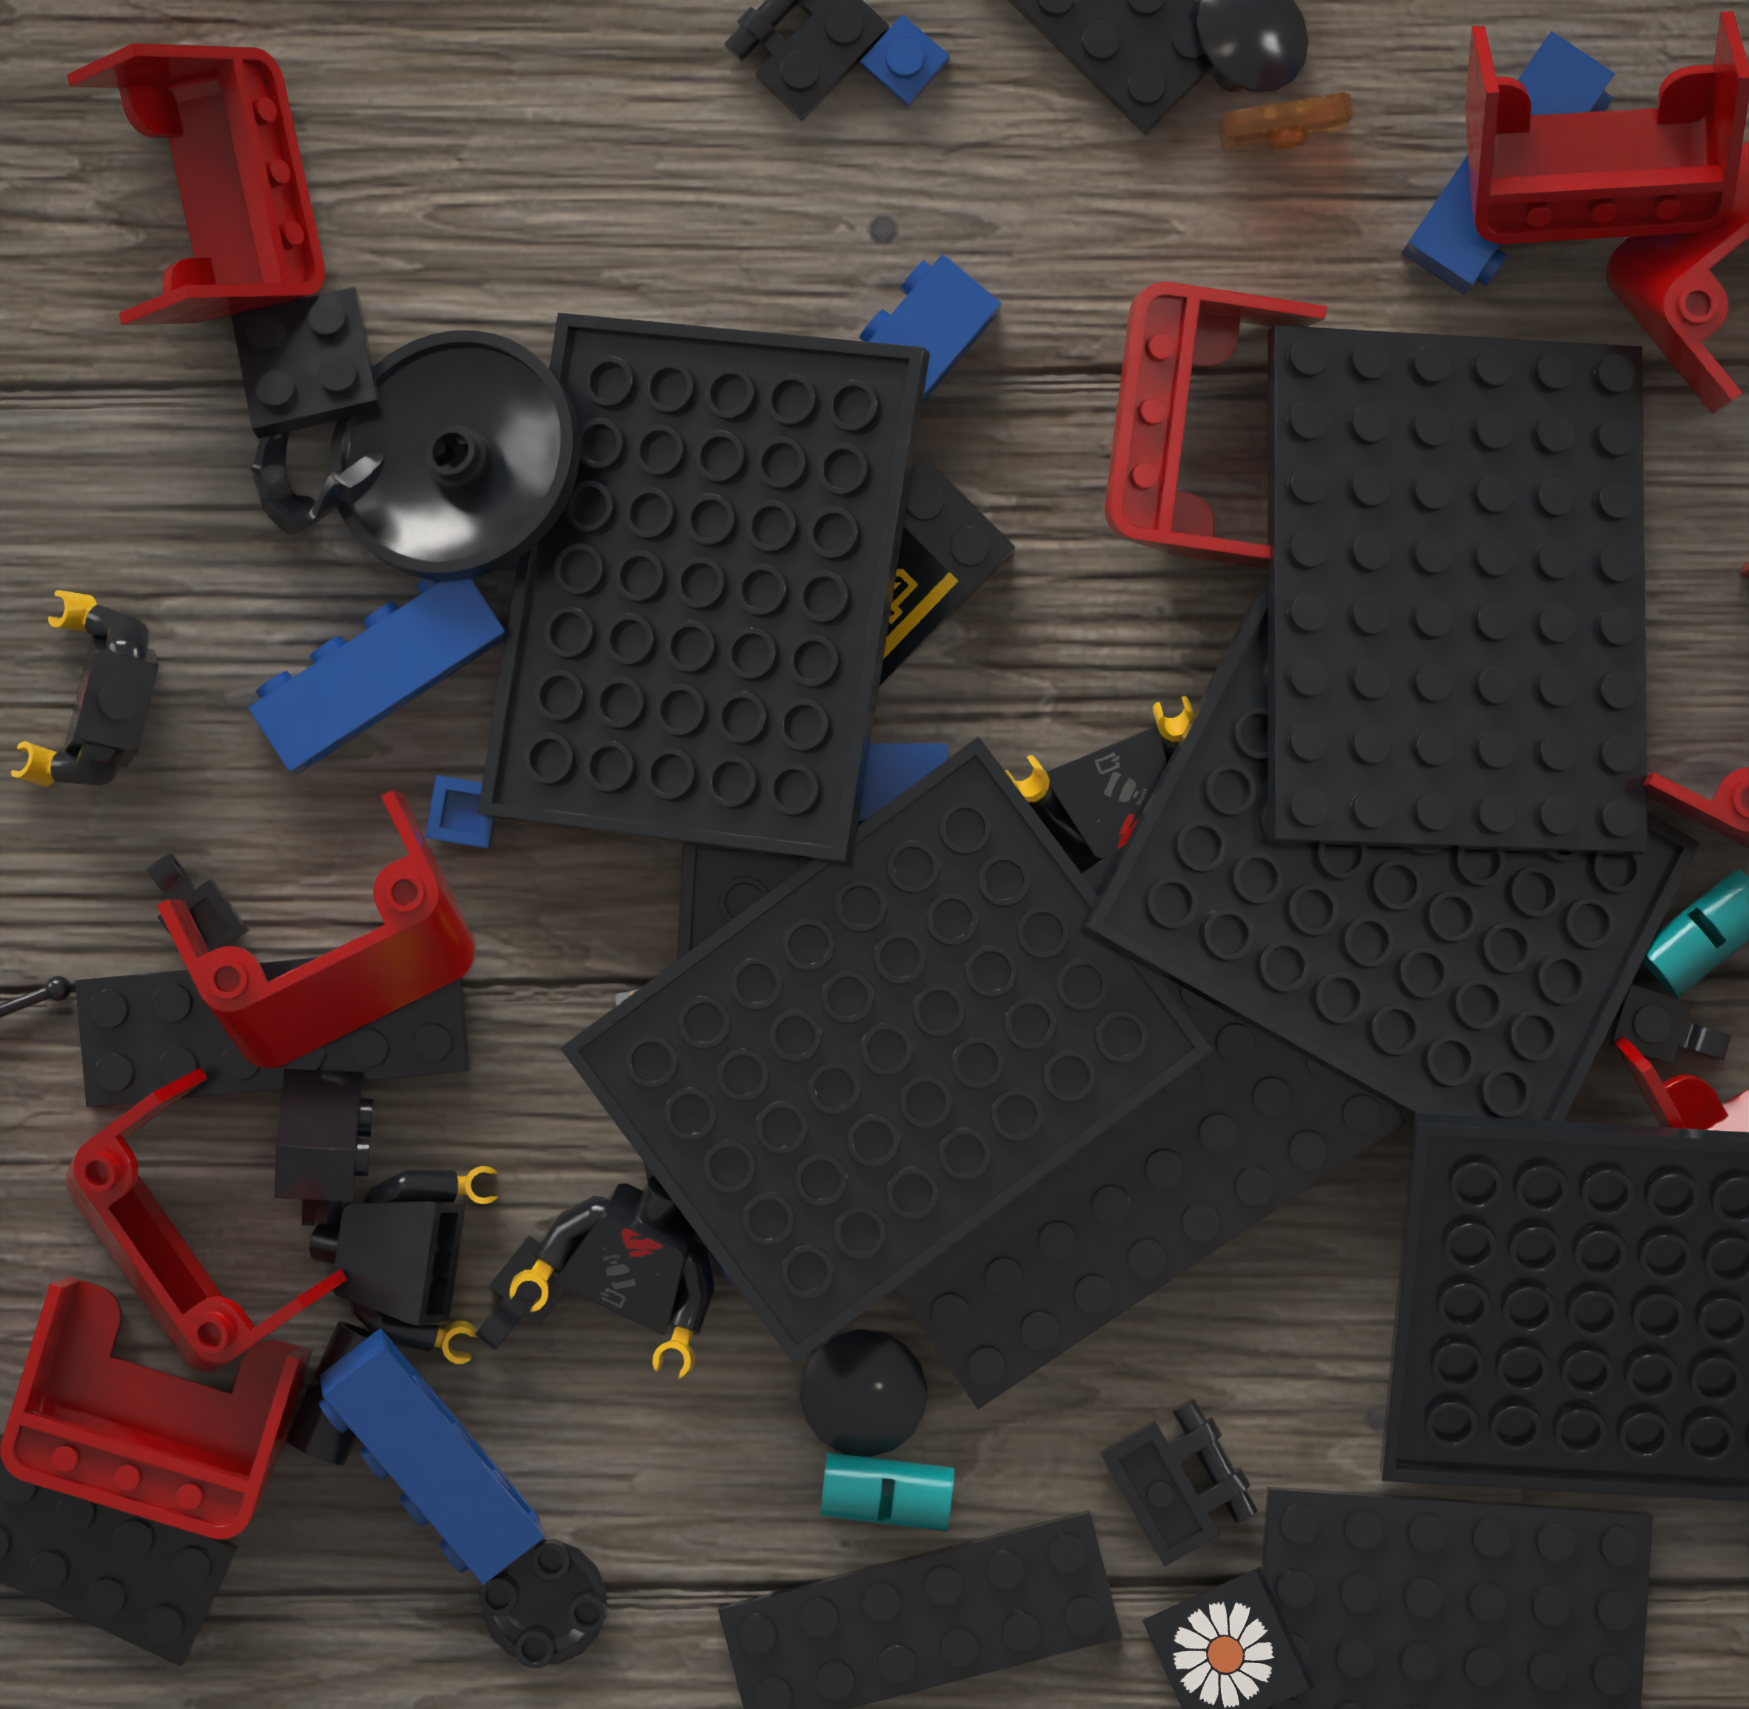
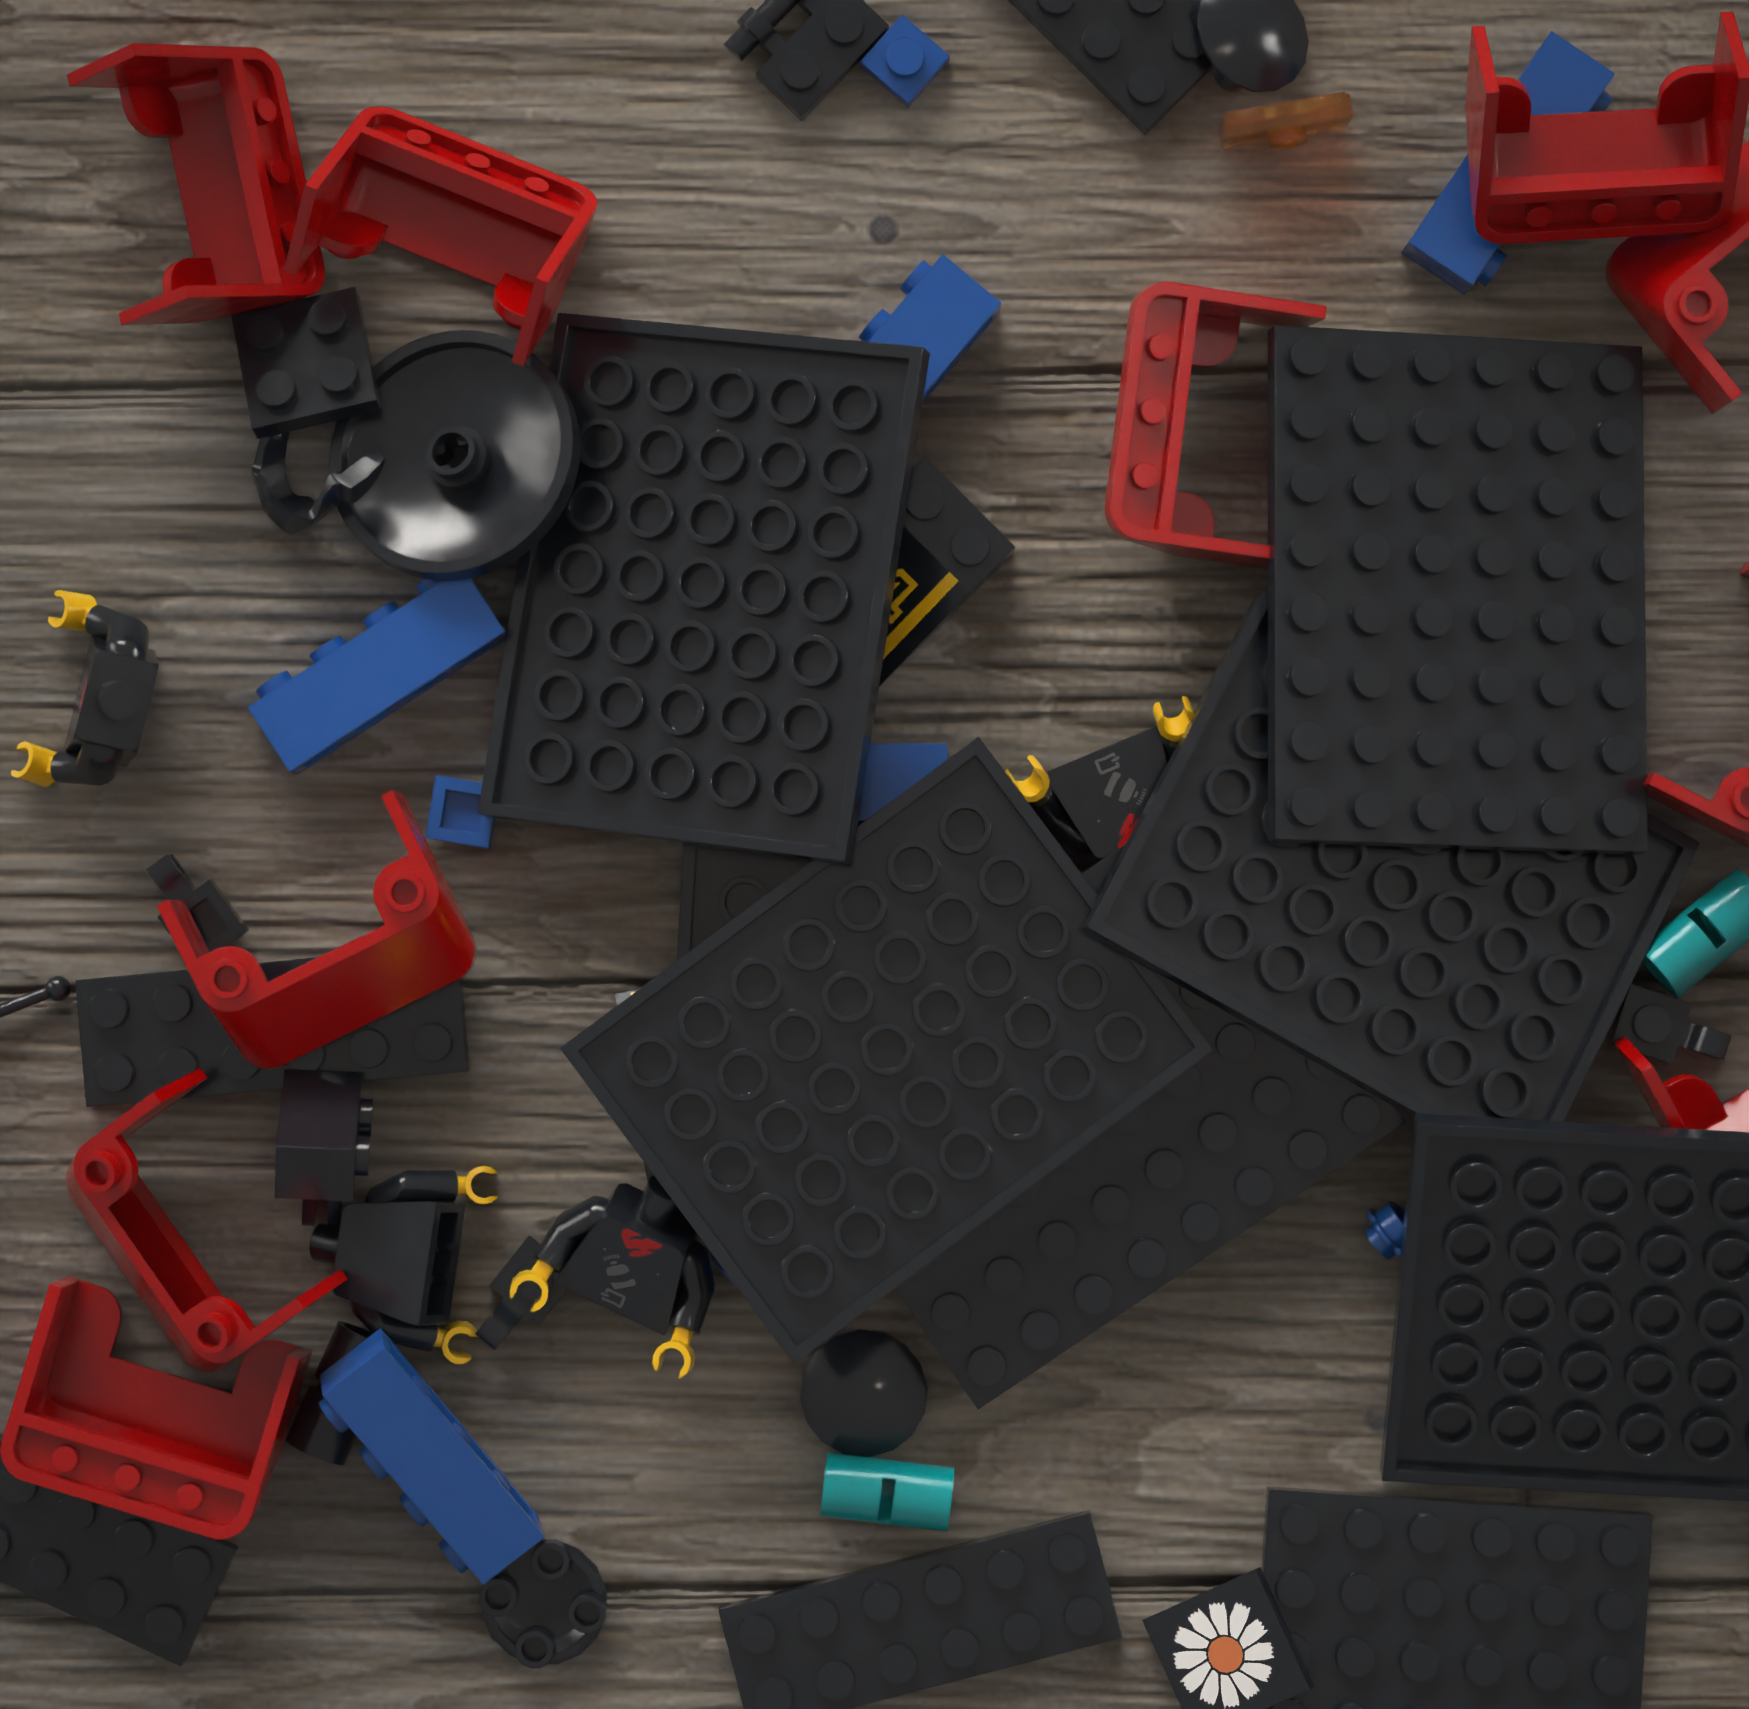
black plate [1100,1399,1258,1567] -> none
none -> red windscreen [284,107,597,366]
none -> blue plate [1365,1201,1405,1260]

